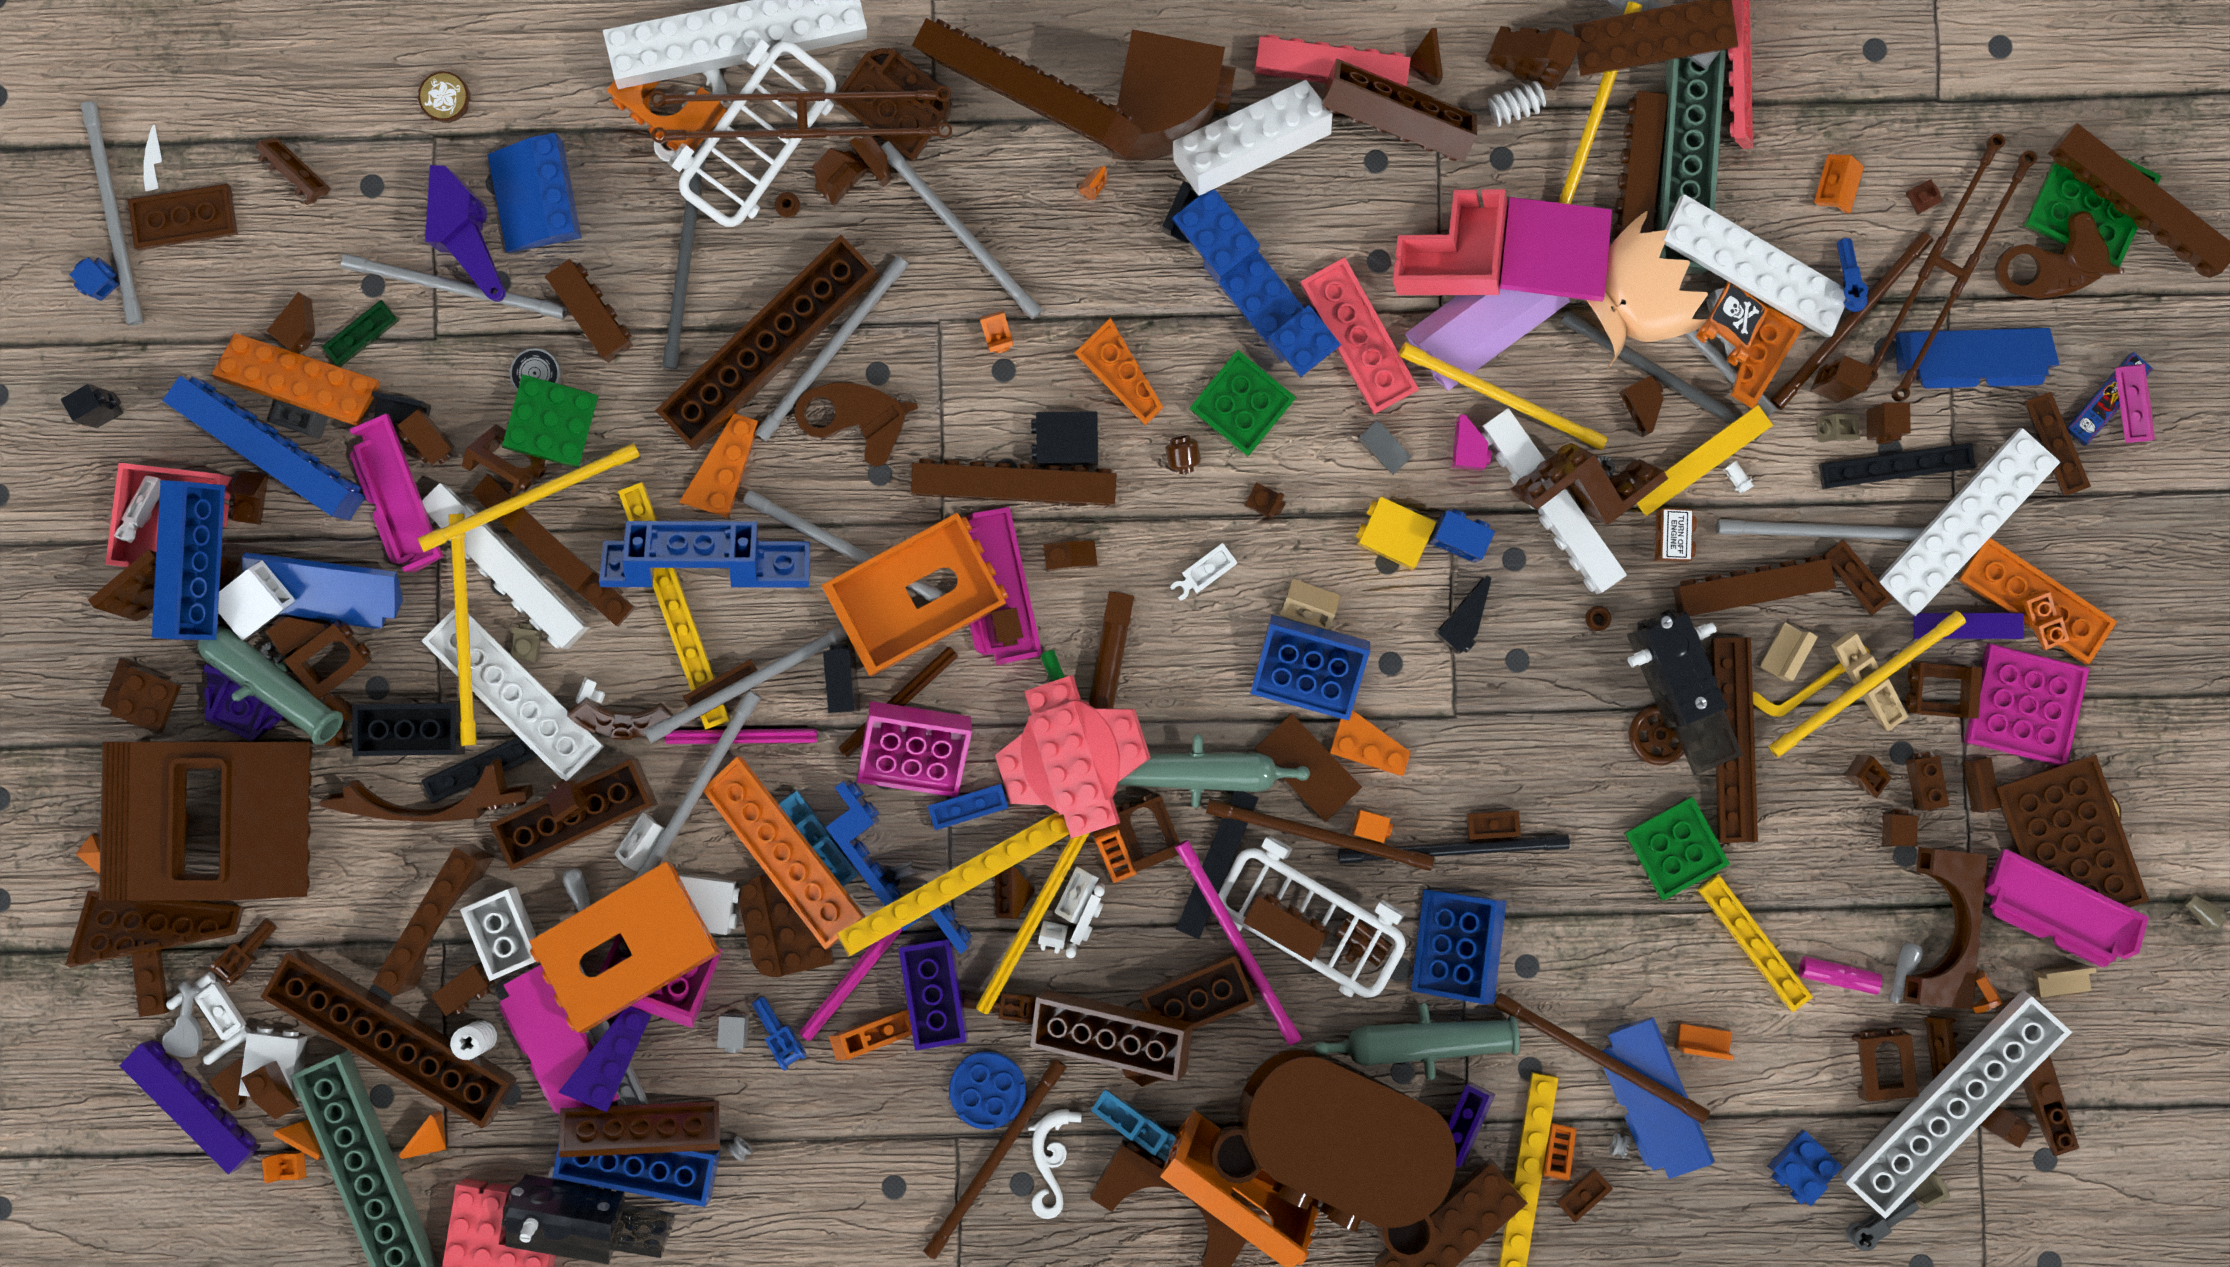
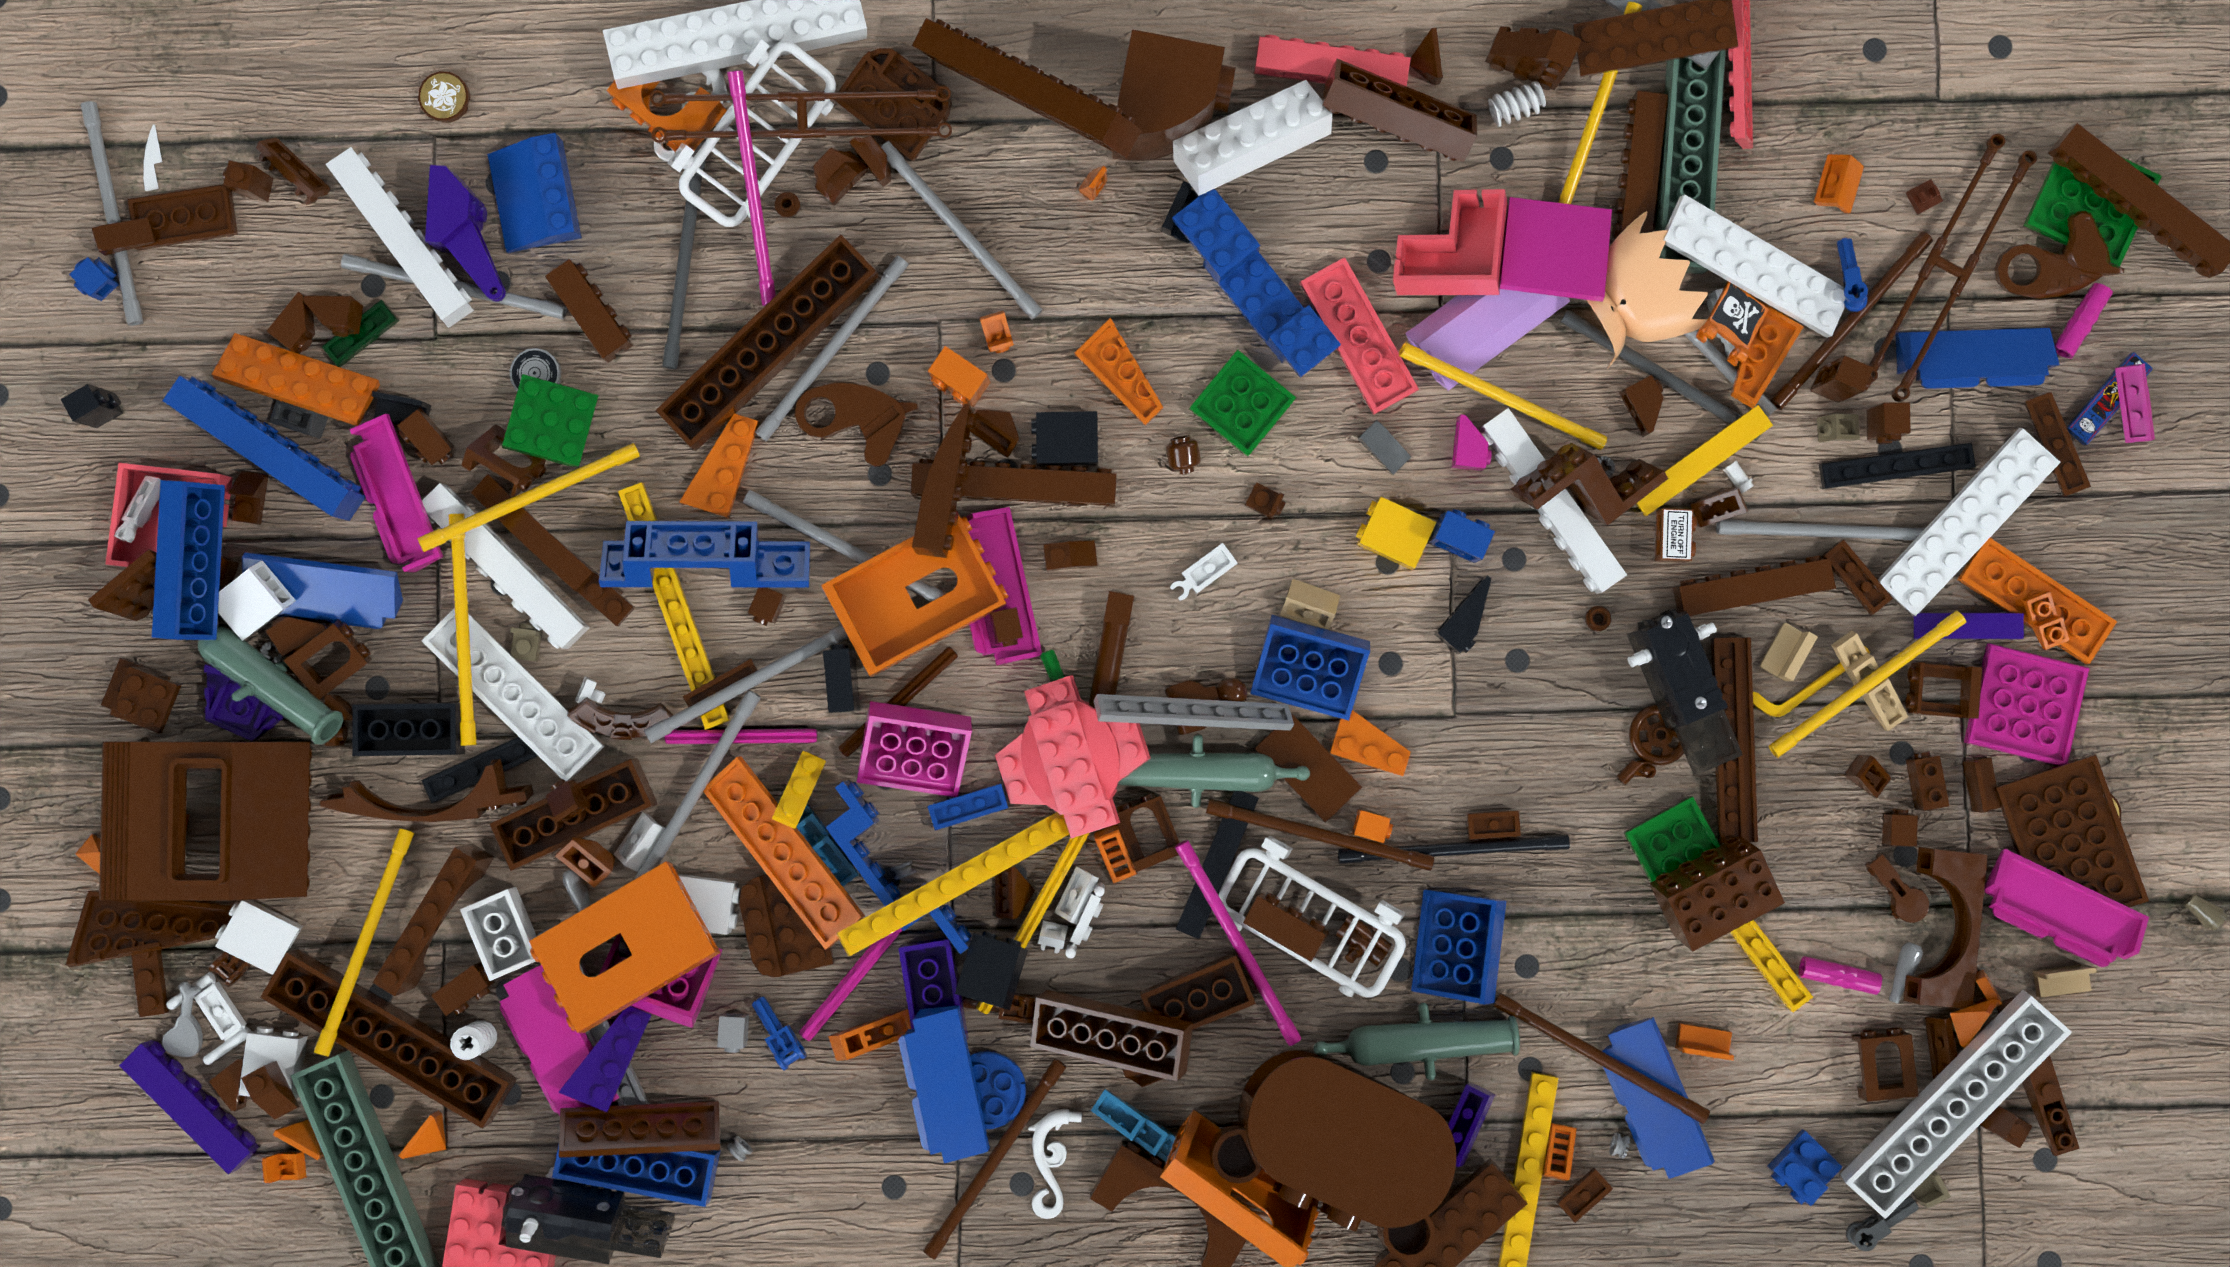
none -> reddish brown slope [92,217,156,256]
none -> white brick [215,900,303,975]
none -> reddish brown brick [223,160,274,202]
none -> reddish brown slope [303,296,363,337]
none -> yellow piece [313,828,414,1057]
none -> white brick [326,147,474,328]
none -> dark orange slope [555,837,616,888]
none -> dark pink piece [727,70,776,306]
none -> reddish brown brick [748,588,787,626]
none -> yellow plate [772,751,826,829]
none -> blue slope [898,1005,990,1164]
none -> reddish brown slope [912,404,976,558]
none -> orange brick [928,346,991,407]
none -> black brick [955,931,1028,1010]
none -> reddish brown slope [970,410,1020,458]
none -> light grey plate [1094,694,1294,730]
none -> reddish brown piece [1165,677,1248,735]
none -> reddish brown arm [1616,760,1656,785]
none -> reddish brown brick [1649,836,1785,952]
none -> reddish brown slope [1690,488,1748,528]
none -> reddish brown piece [1865,853,1929,923]
none -> orange slope [1950,999,1998,1048]
none -> dark pink axle [2055,283,2113,359]

